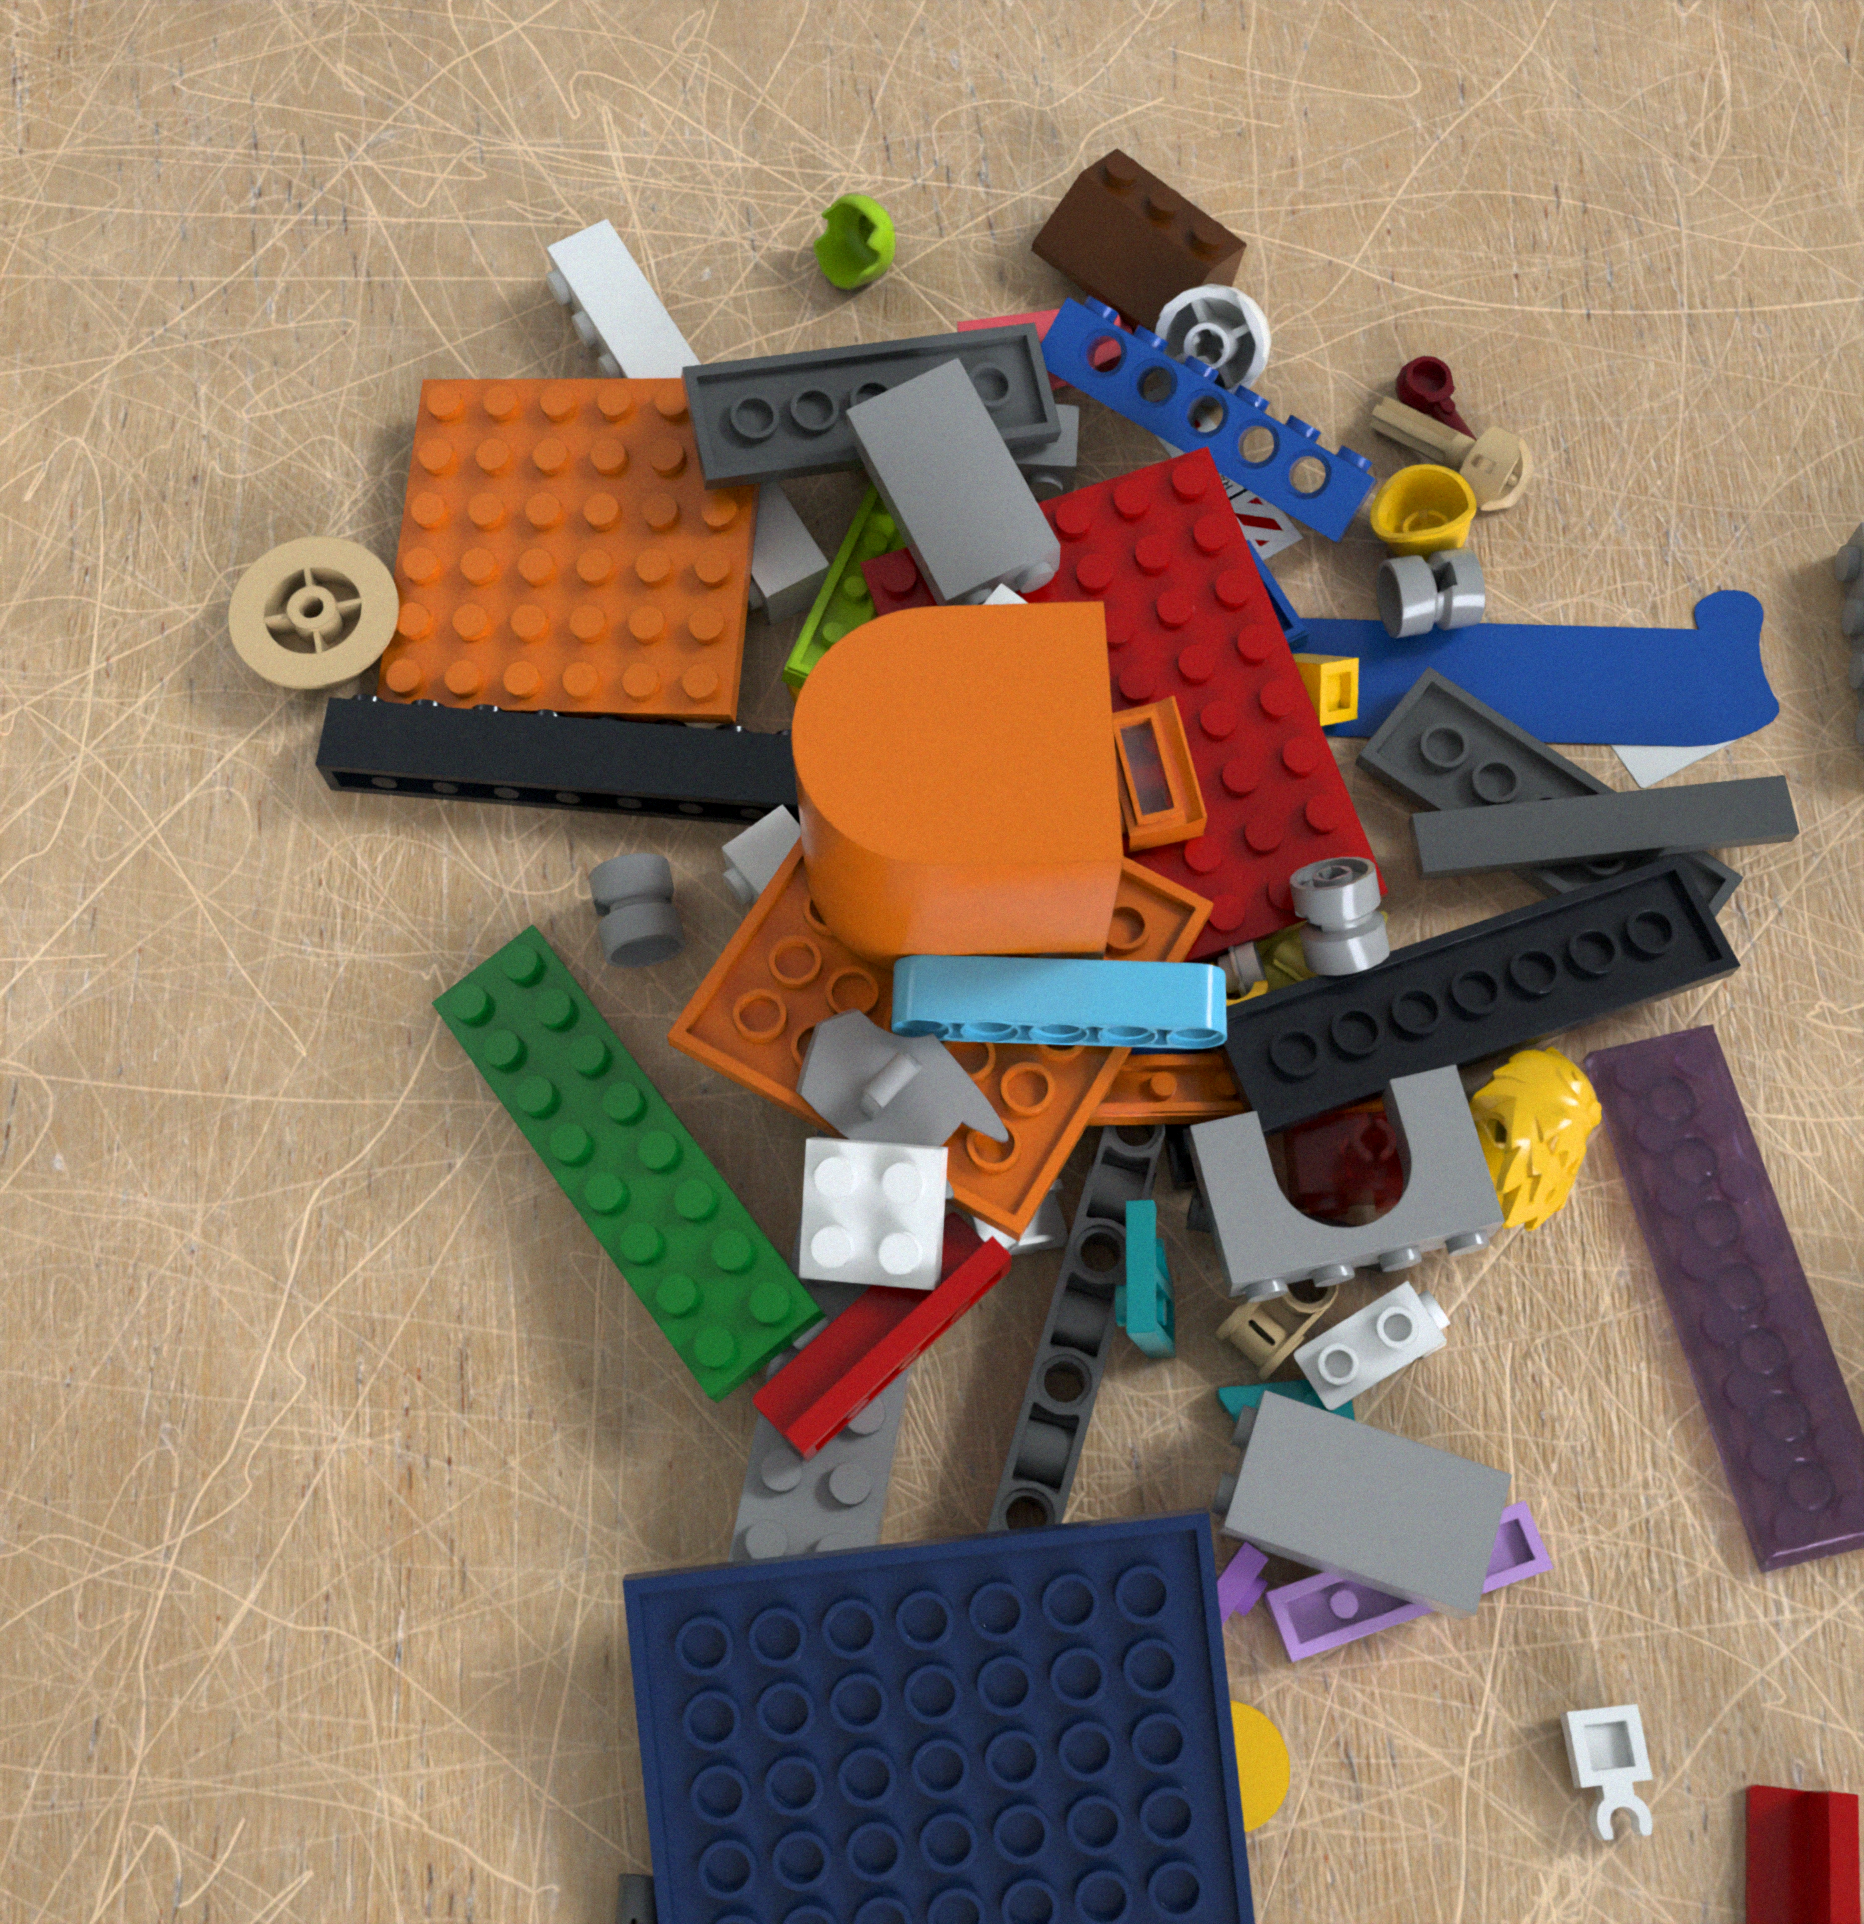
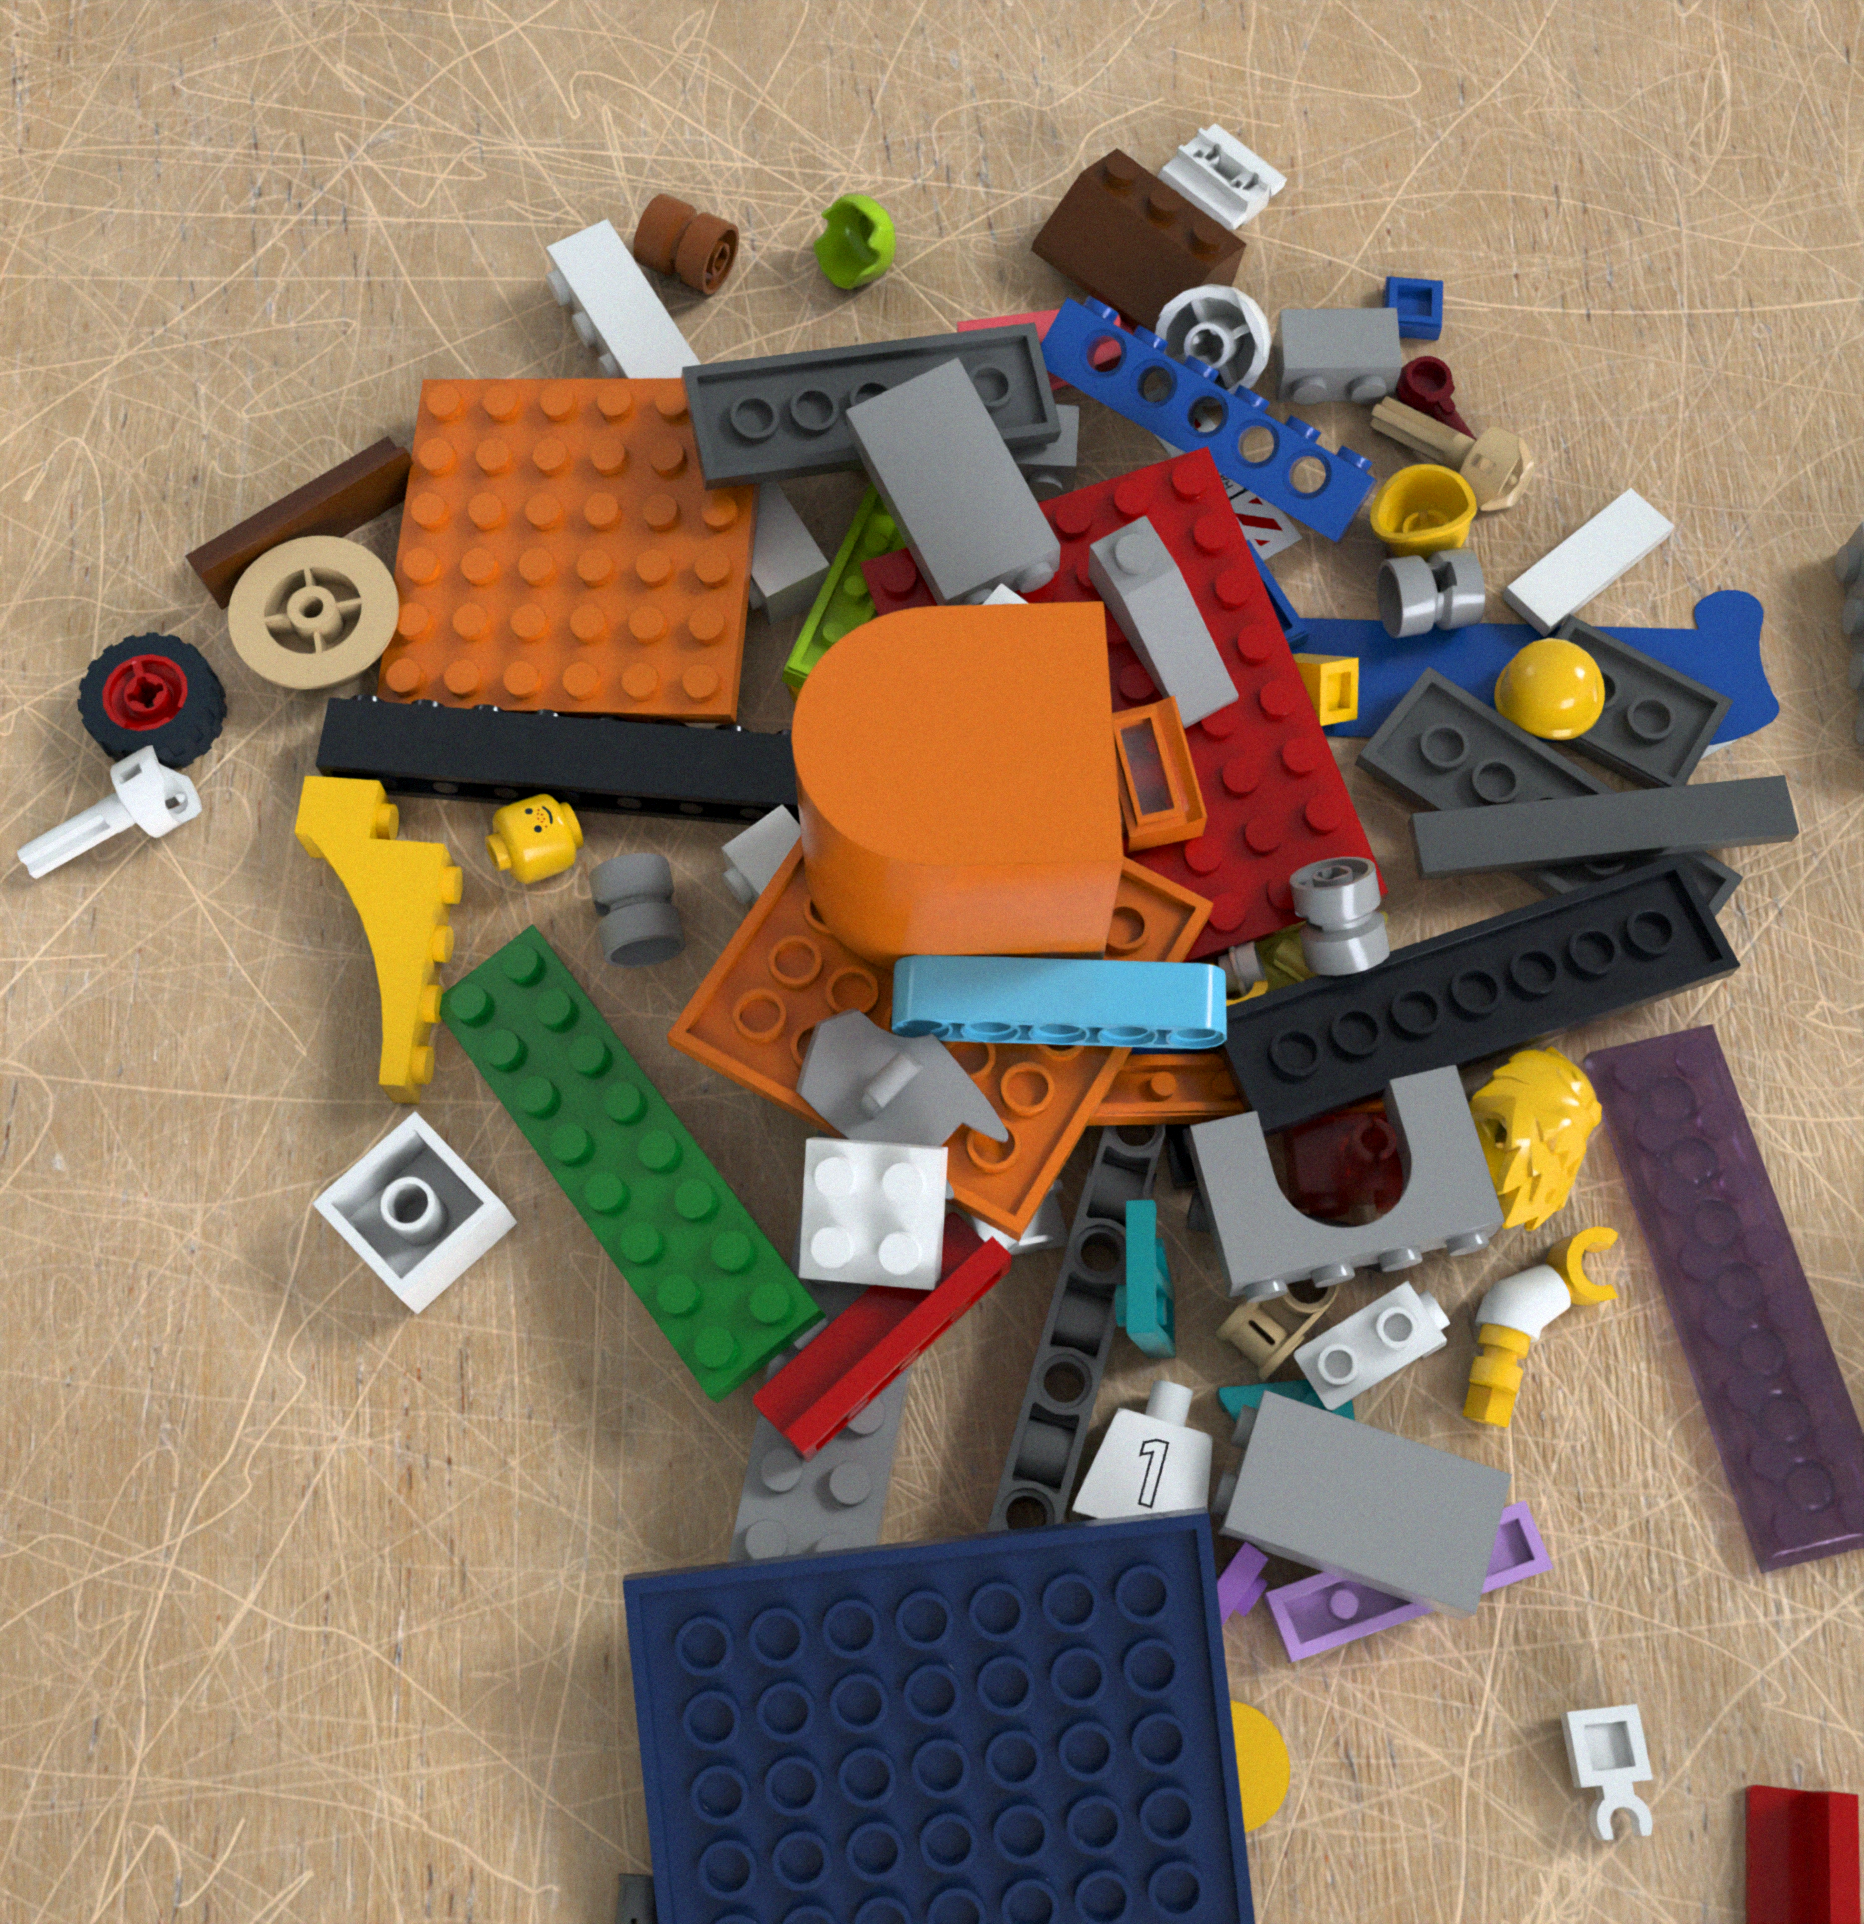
none -> white piece [17,745,202,879]
none -> black wheel [77,632,227,769]
none -> reddish brown panel [185,436,413,610]
none -> yellow arch [294,776,463,1105]
none -> white brick [312,1111,518,1315]
none -> yellow head [484,794,584,884]
none -> dark orange wheel [633,193,740,295]
none -> white torso [1069,1380,1213,1521]
none -> light grey slope [1088,515,1239,729]
none -> white piece [1157,124,1287,231]
none -> light grey brick [1273,308,1402,405]
none -> blue tile [1382,276,1443,340]
none -> yellow piece [1462,1226,1619,1428]
none -> yellow helmet [1494,638,1605,740]
none -> white tile [1502,488,1674,637]
none -> dark grey tile [1554,614,1733,789]

